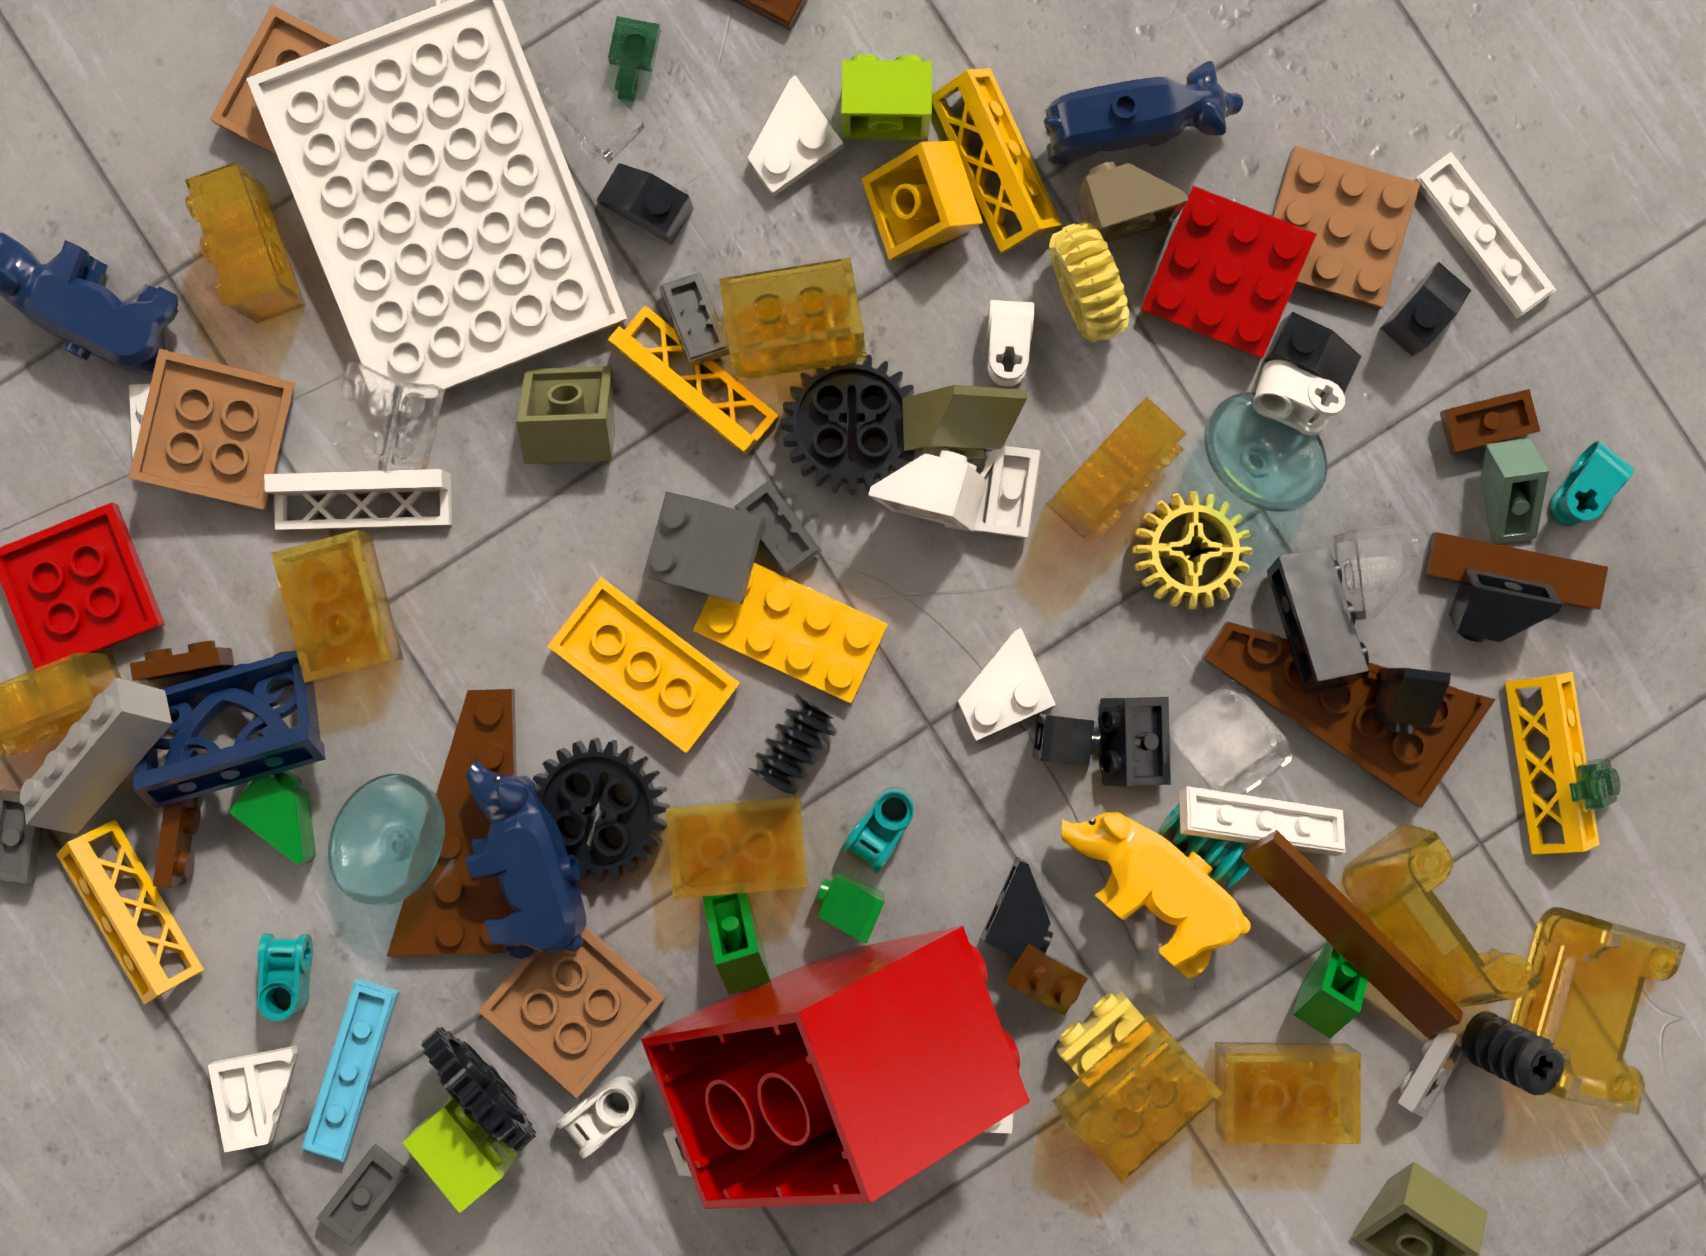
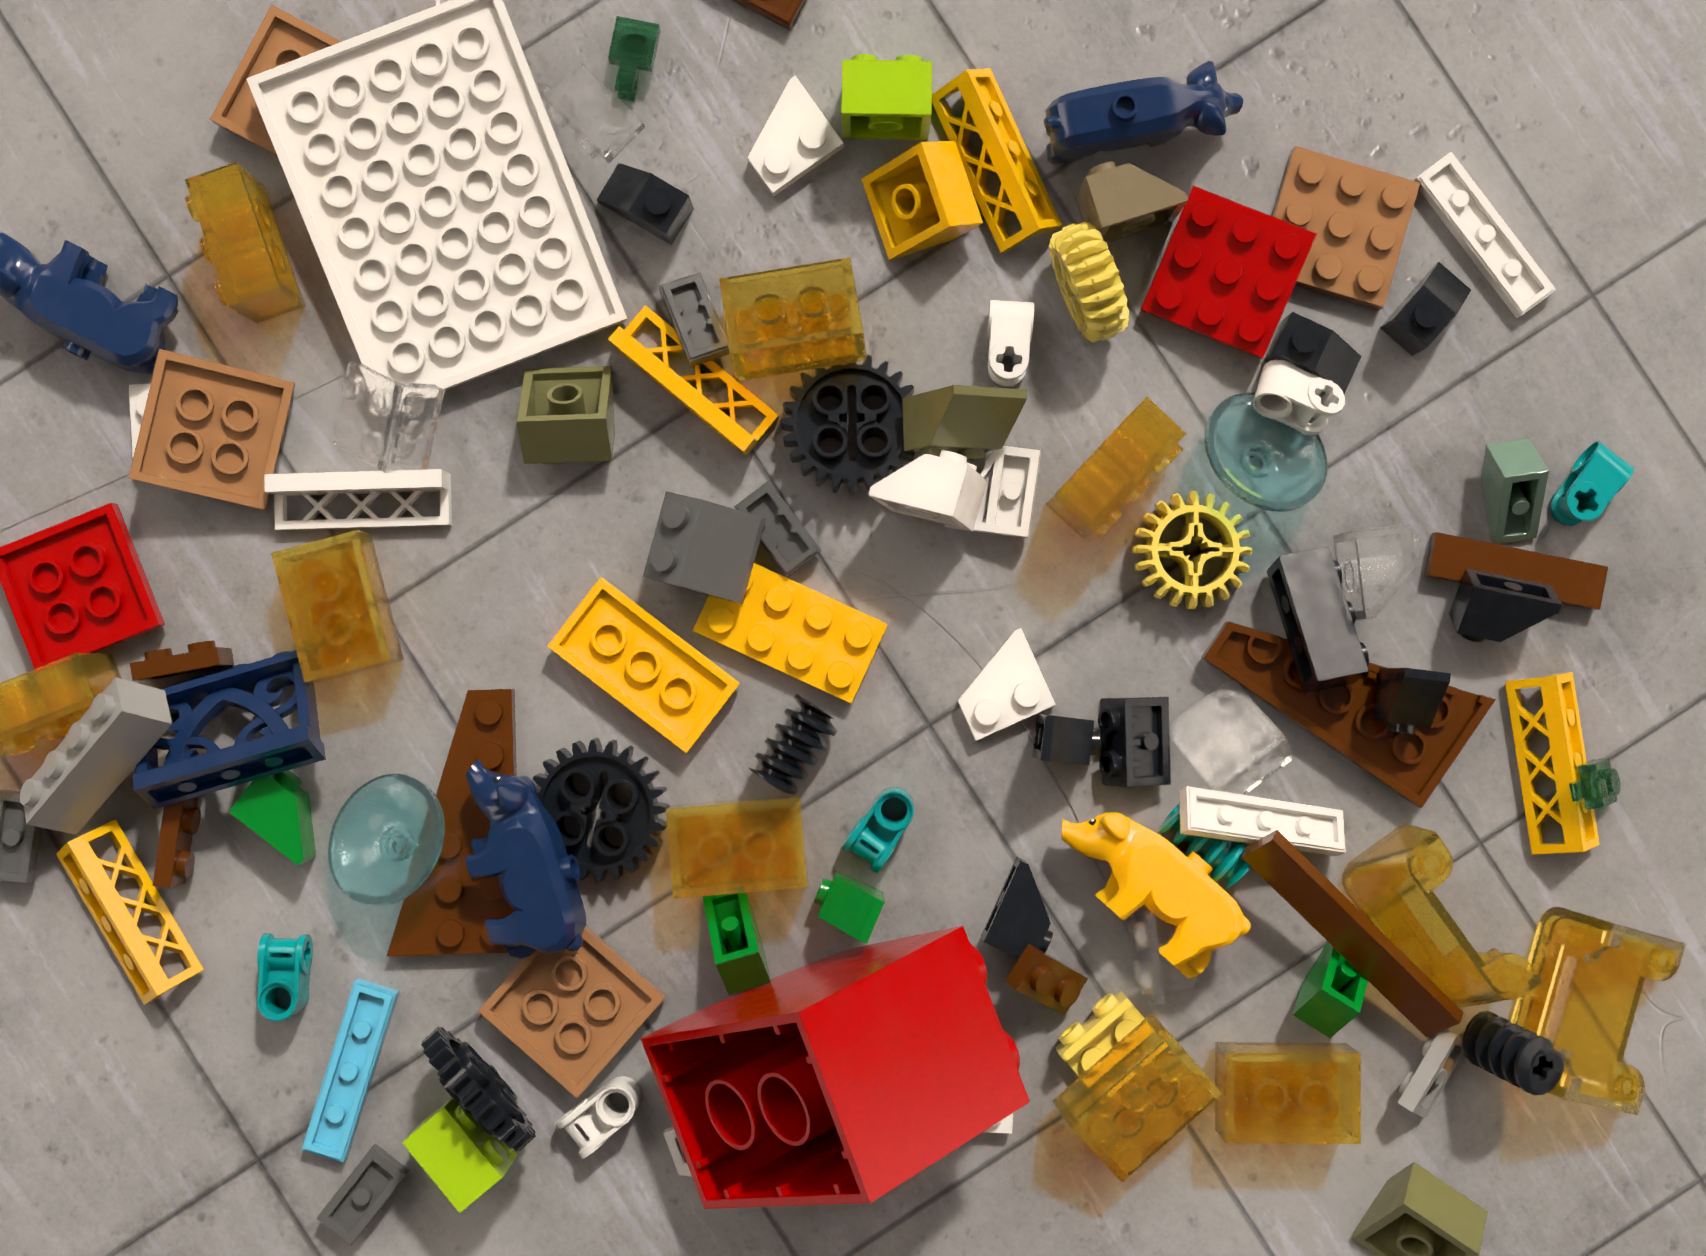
white wing [208,1045,298,1153] -> none
reddish brown plate [1439,389,1540,454] -> none

